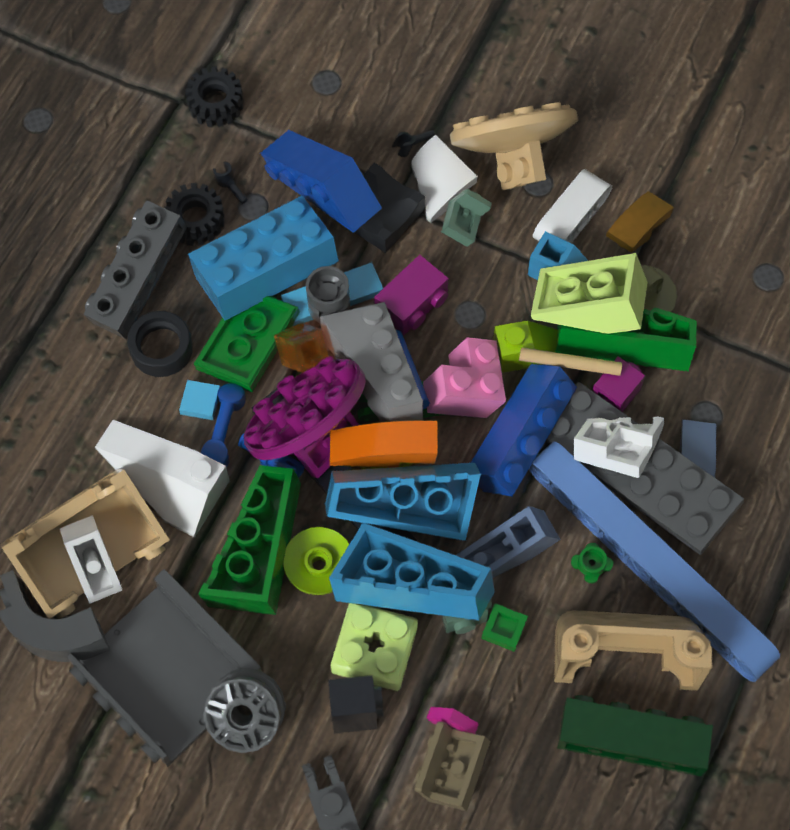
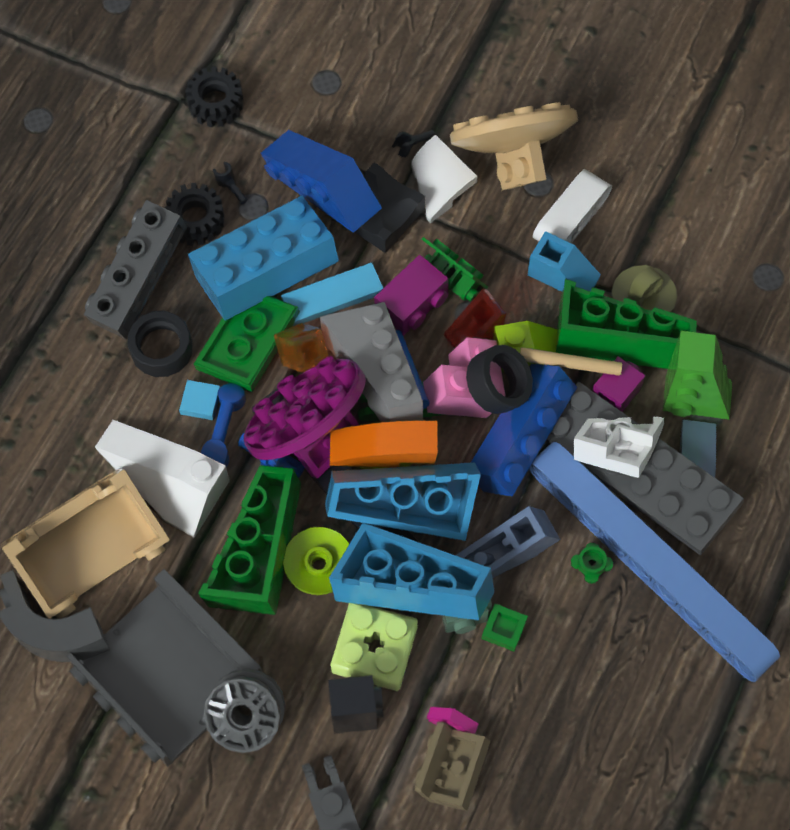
white slope [60,515,122,604] -> none
dark grey wheel [306,266,350,324] -> none
sand green bracket [441,189,492,247] -> none
yellowish green slope [531,253,648,334] -> none
tan windscreen [554,610,712,690] -> none
dark green brick [557,695,713,777] -> none
pearl gold slope [606,191,674,253] -> none
none -> green hinge [422,237,488,302]
none -> clear red slope [443,289,506,349]
none -> black tyre [466,345,533,414]
none -> bright green wedge [663,331,732,420]

